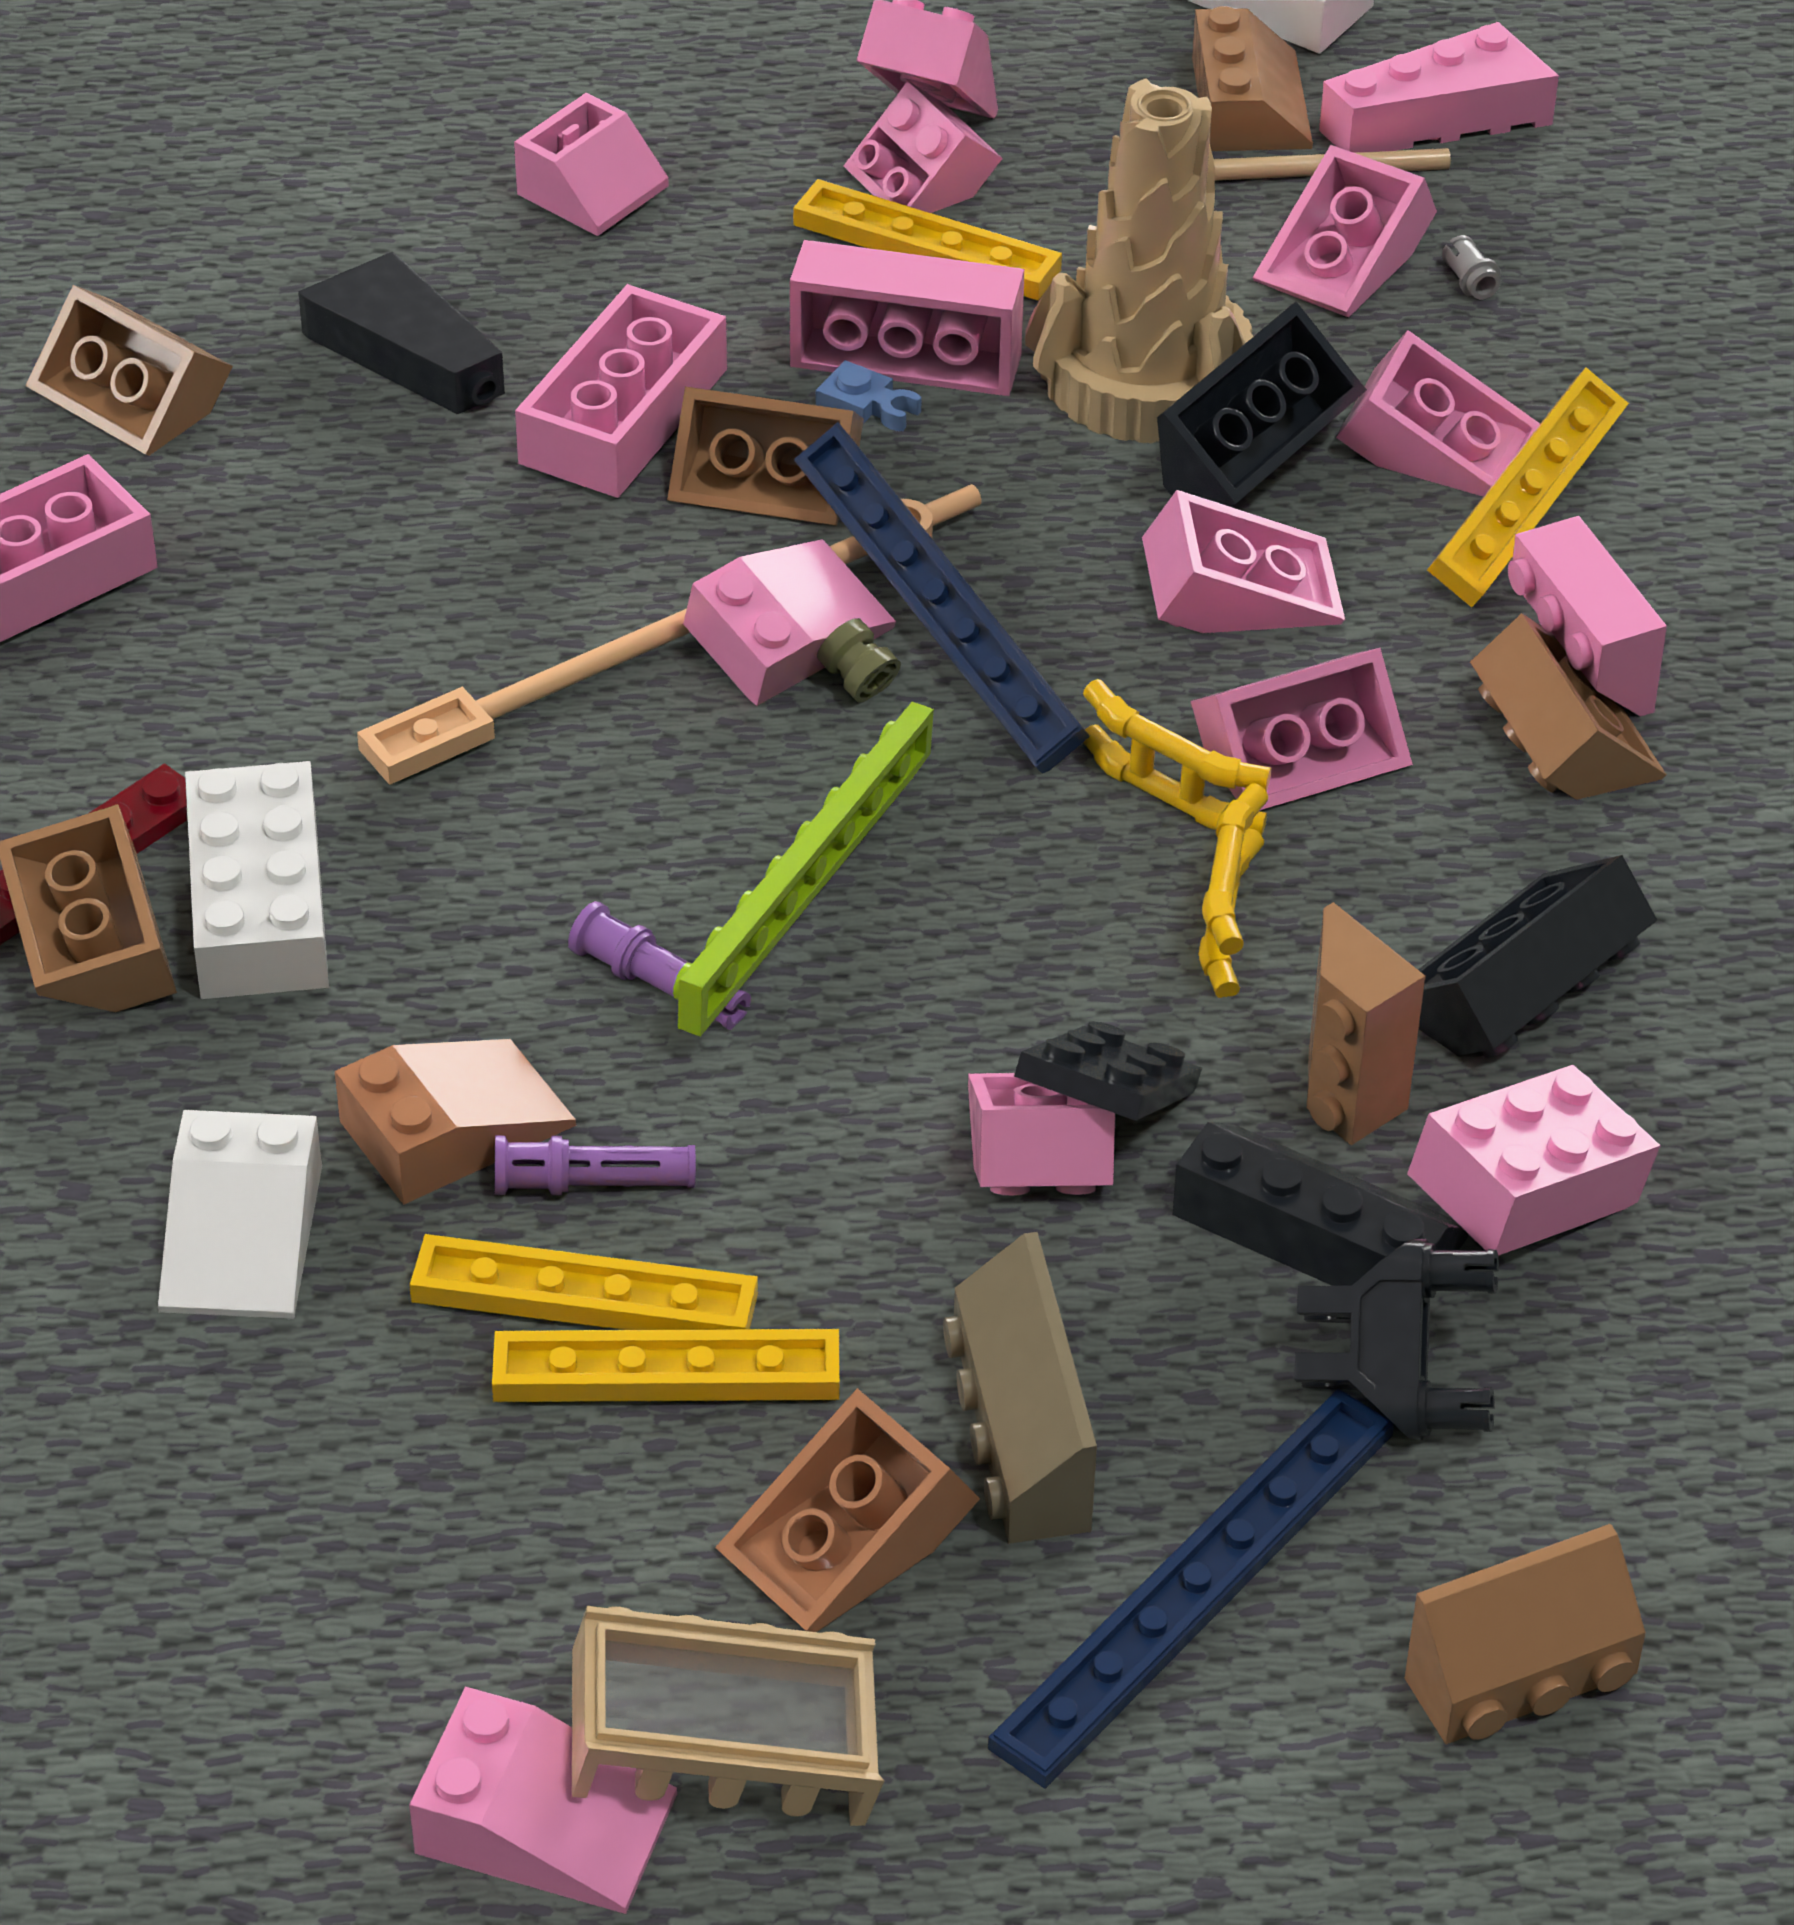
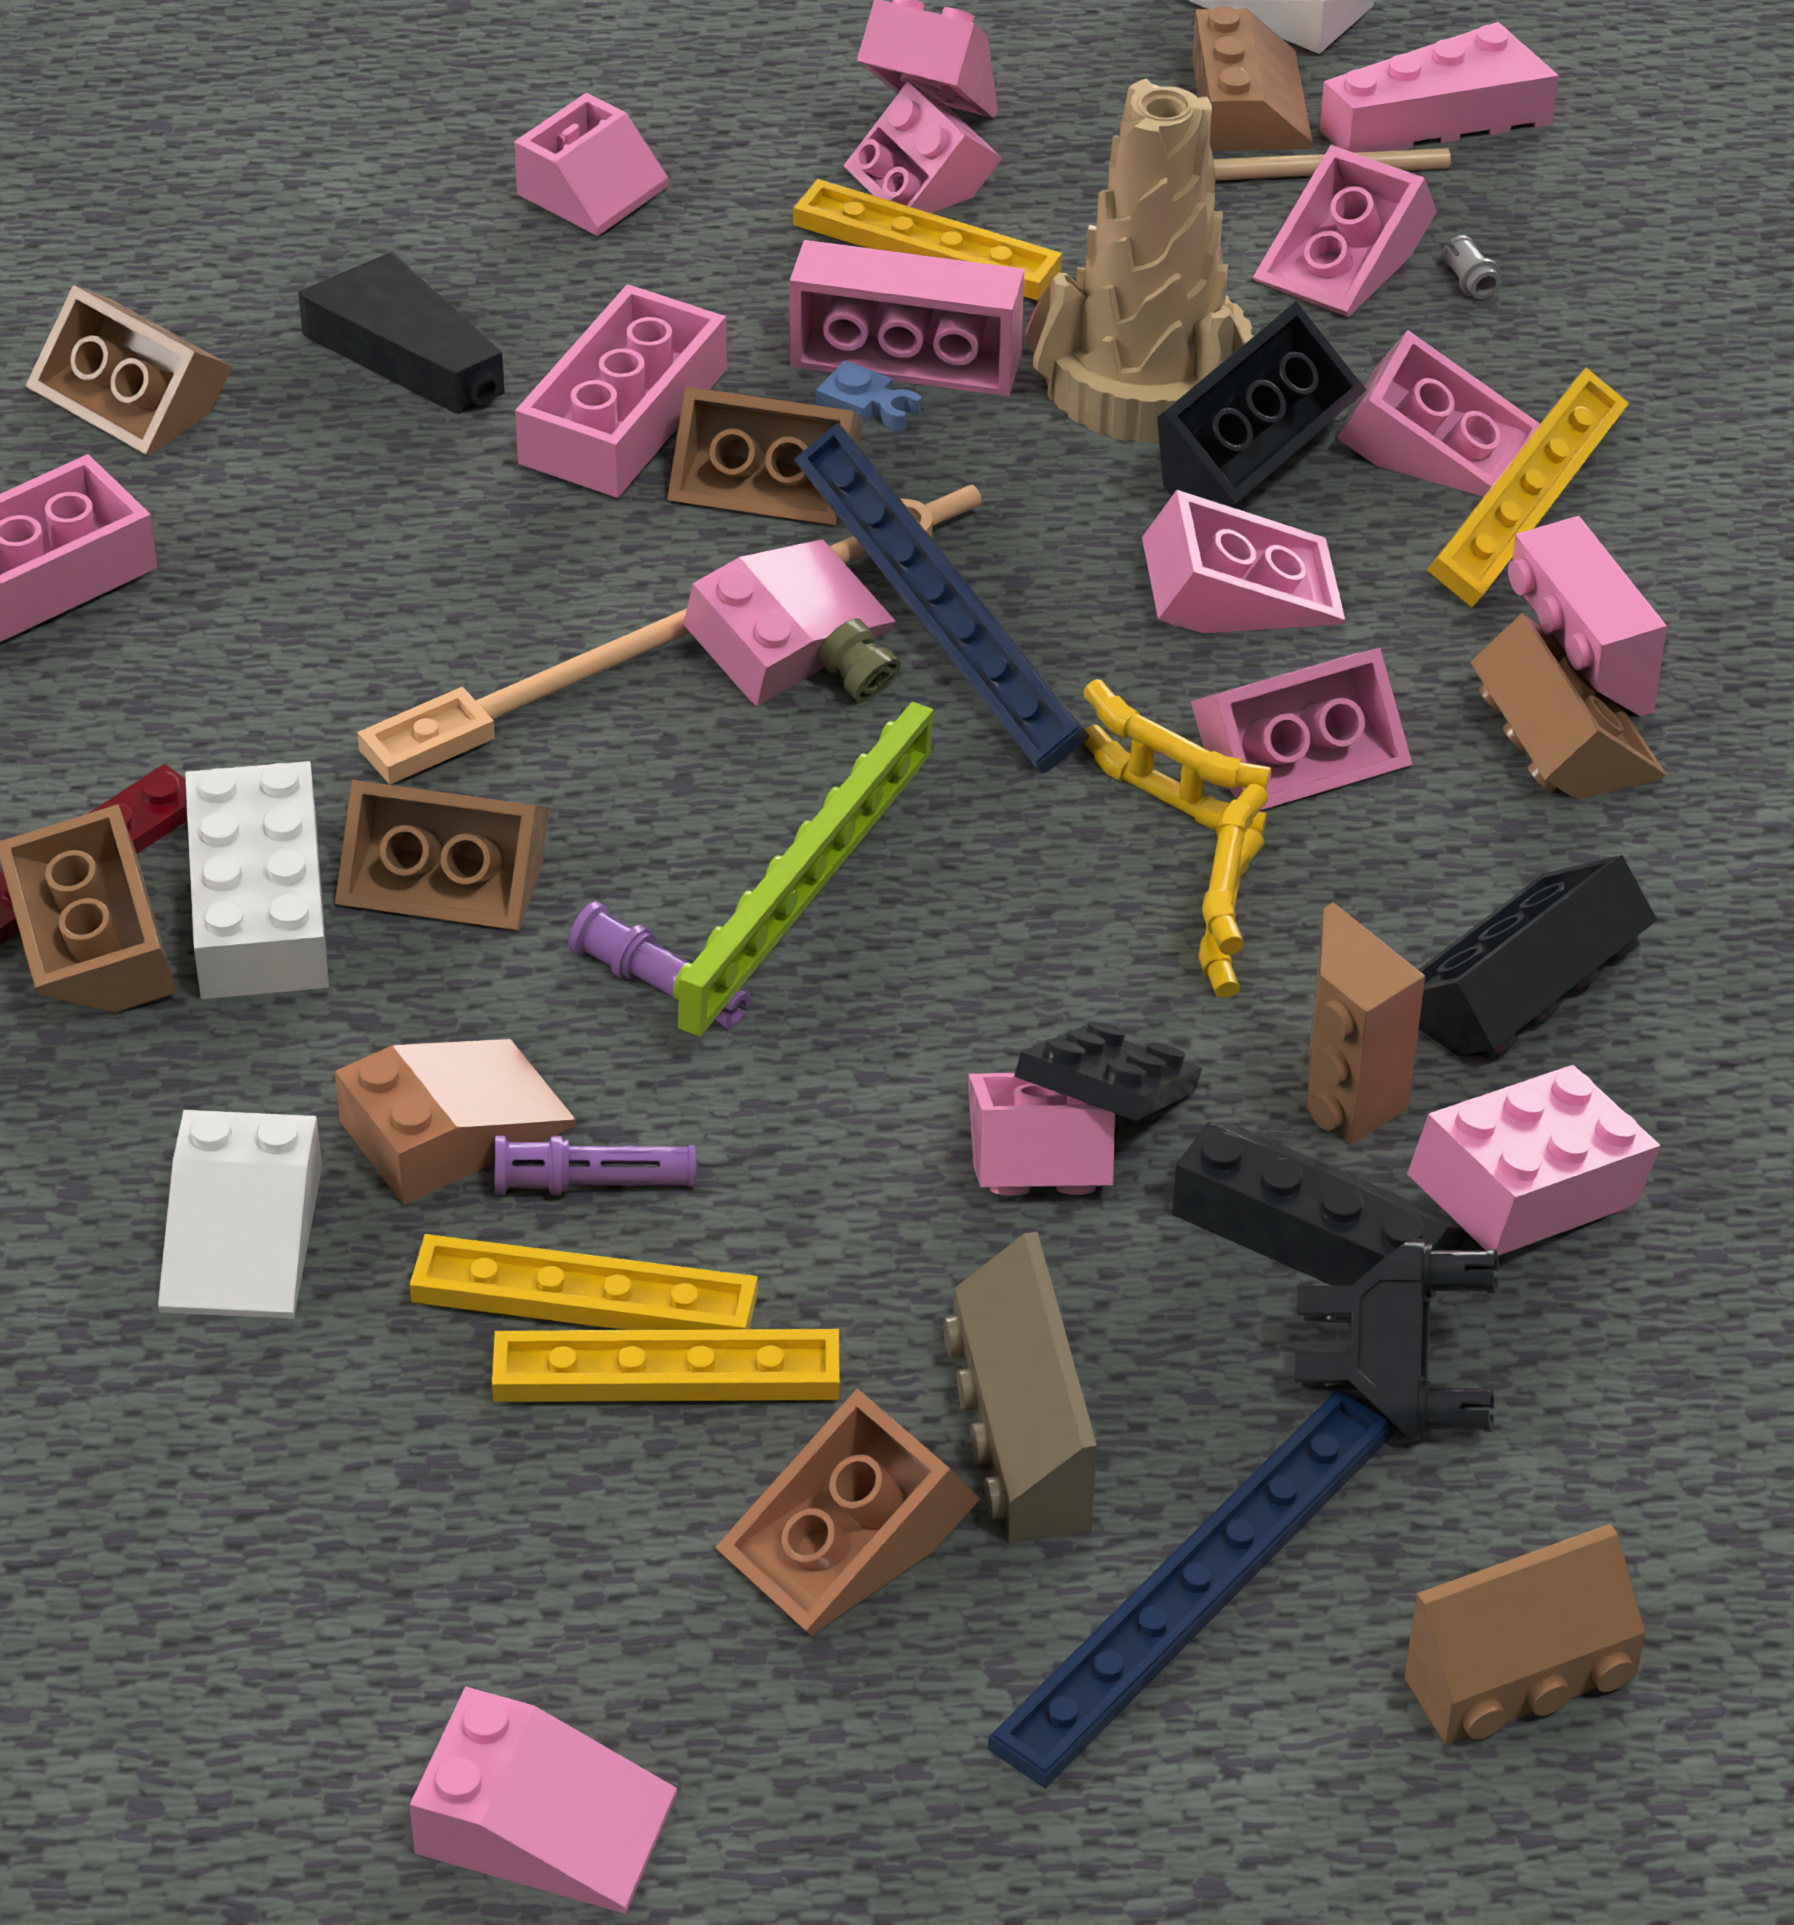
window [572,1606,884,1826] -> none
none -> medium nougat slope [335,780,550,930]

